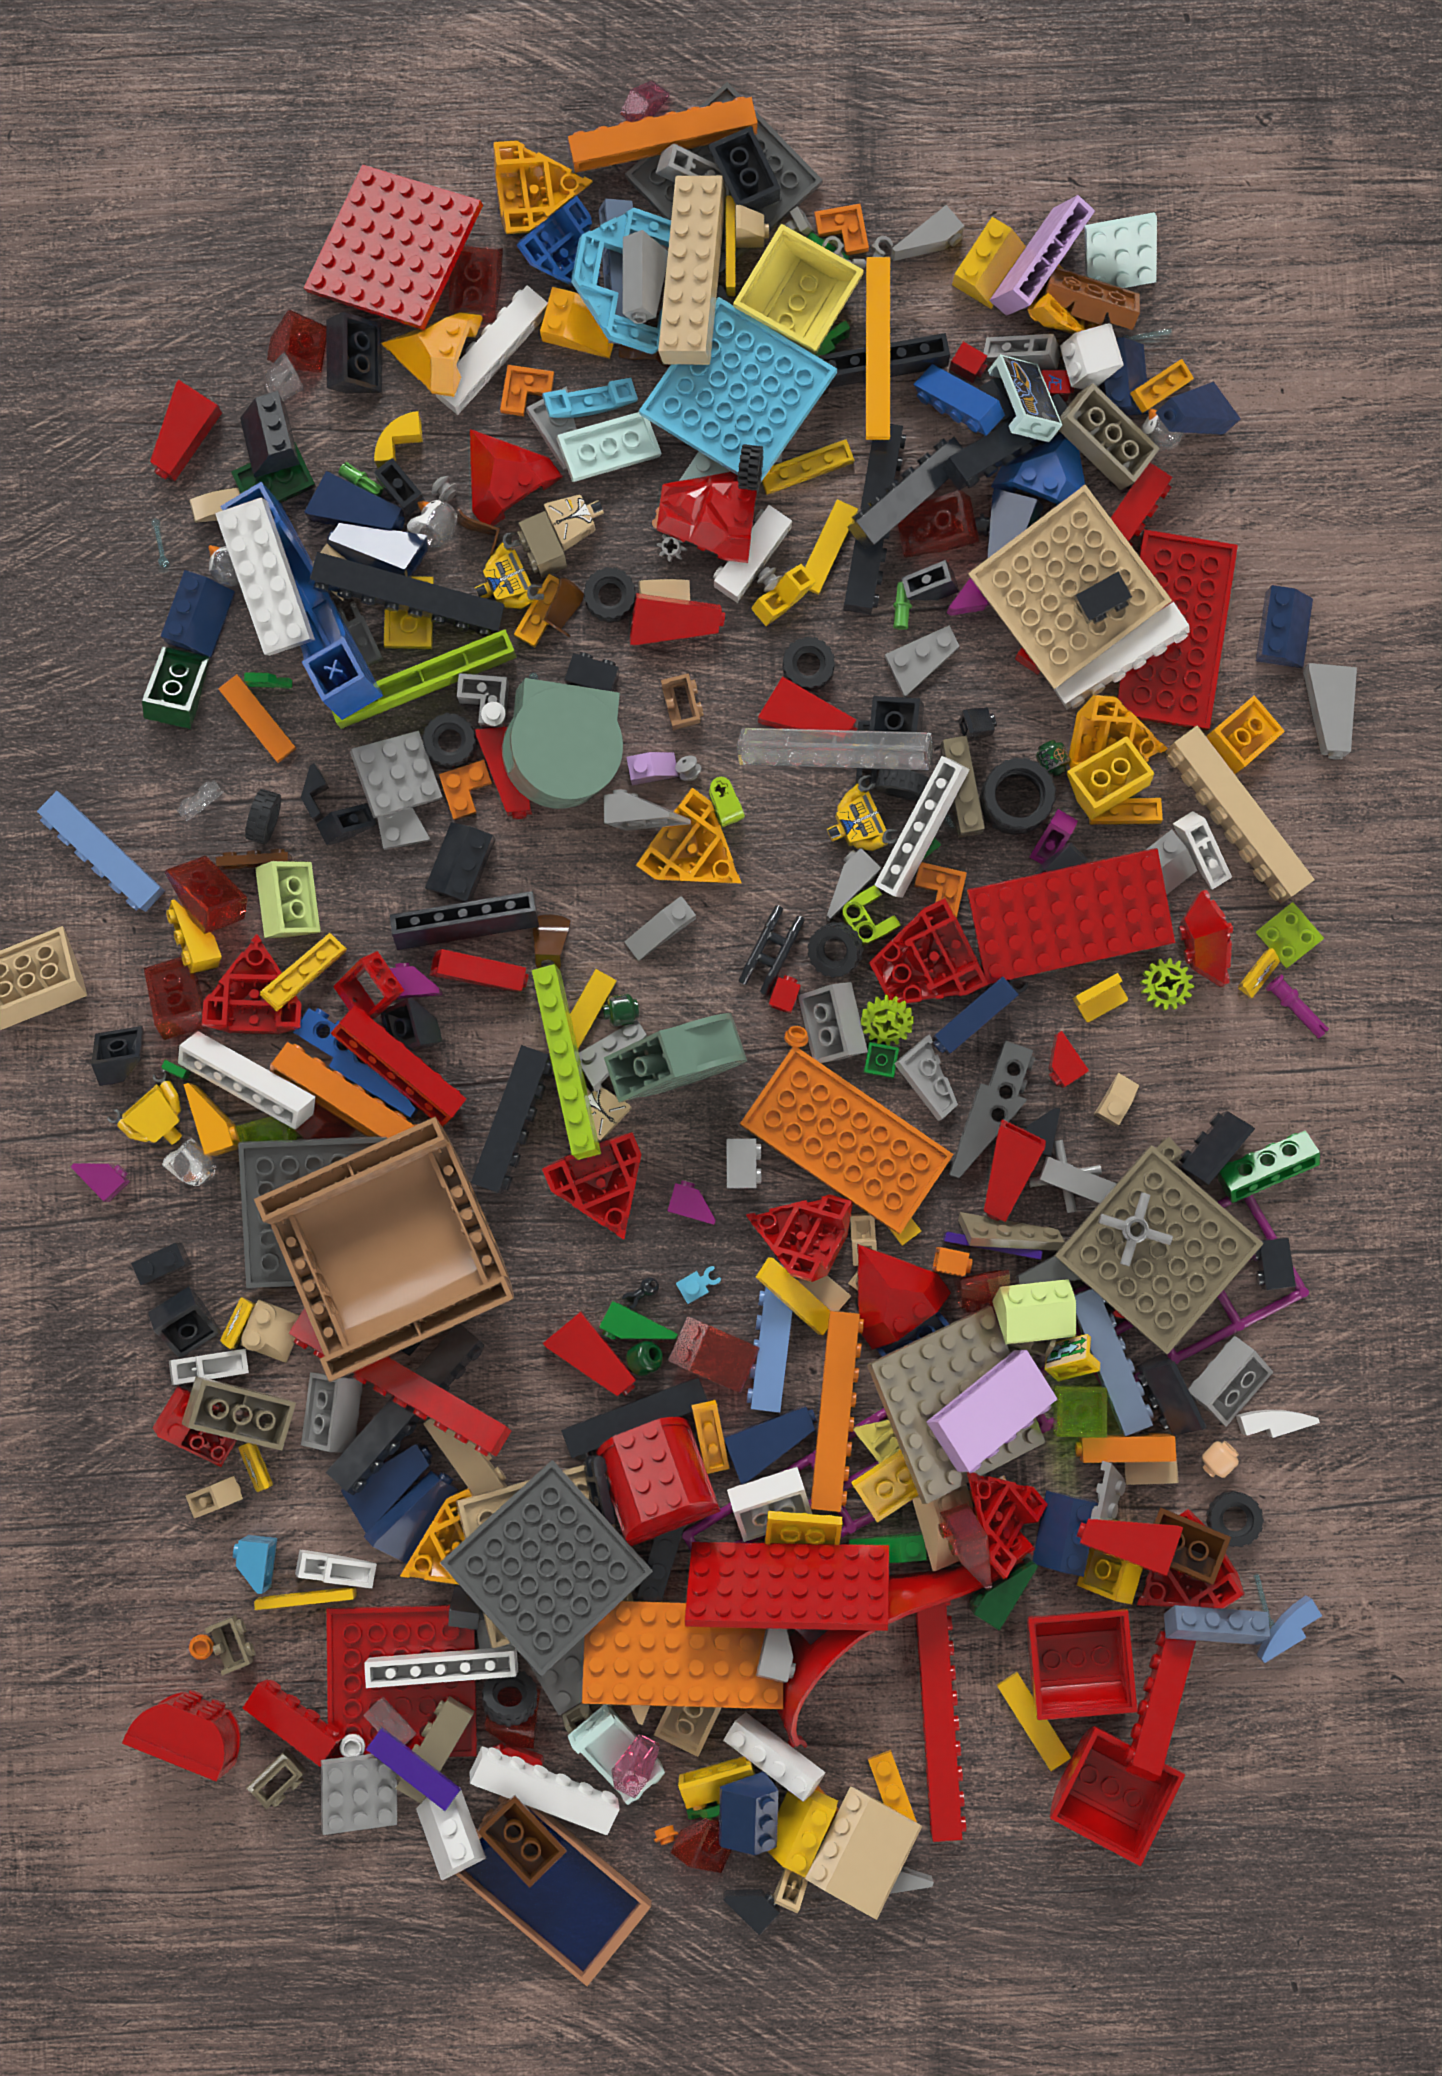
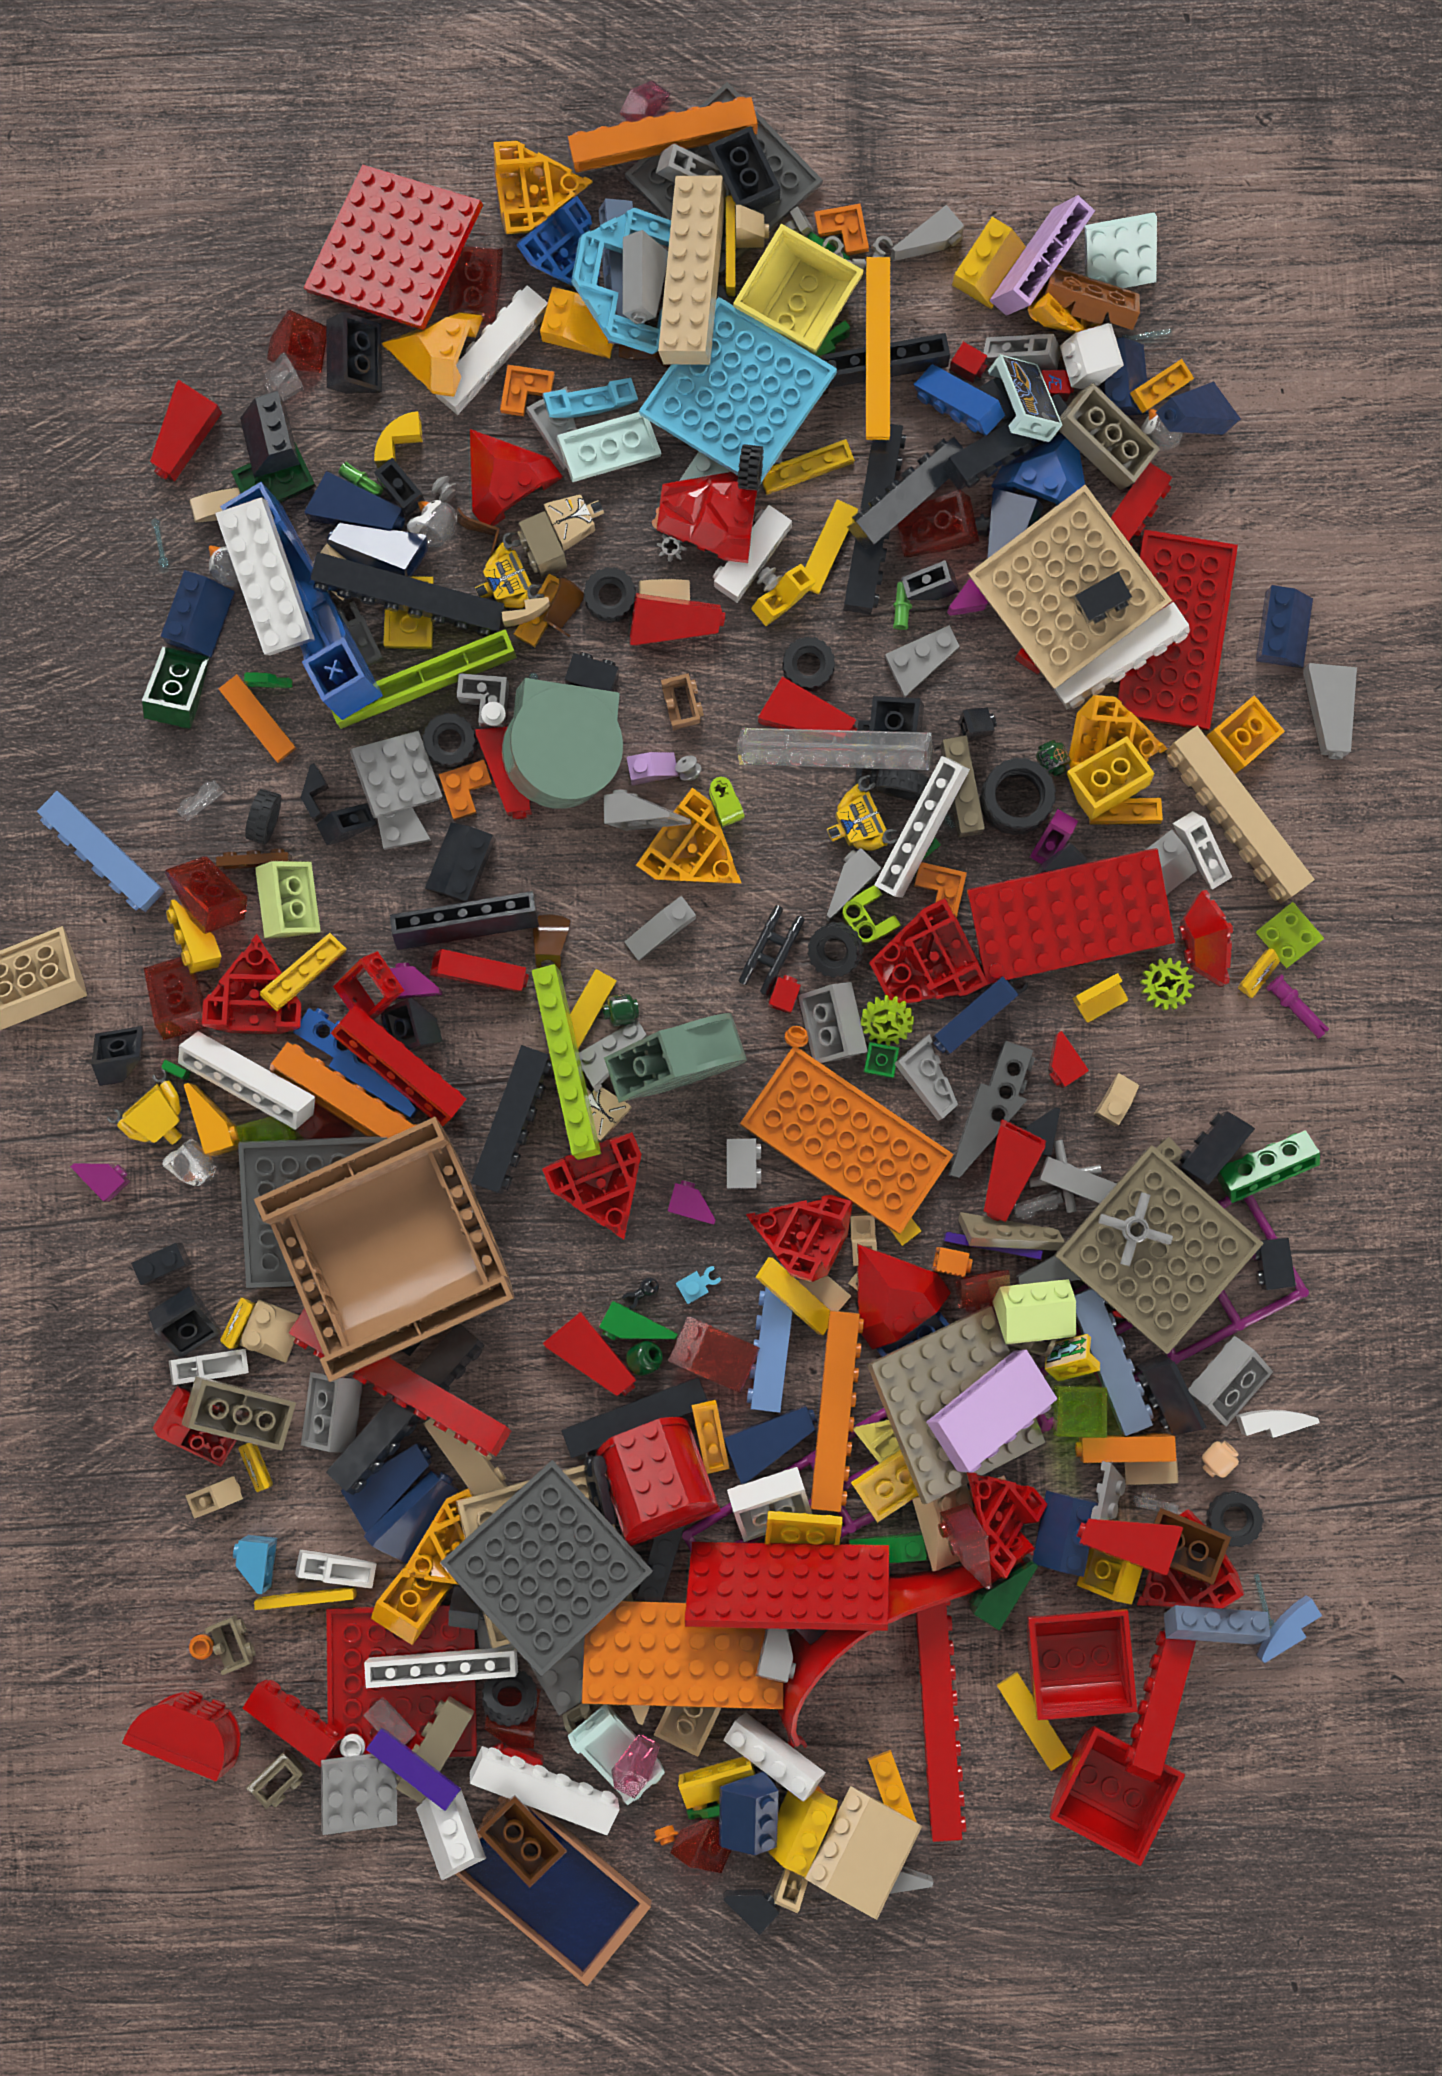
none -> light orange slope [371,1564,453,1645]
none -> tan slope [502,597,550,627]
none -> clear plate [1012,1191,1063,1220]
none -> clear plate [1133,1492,1179,1514]

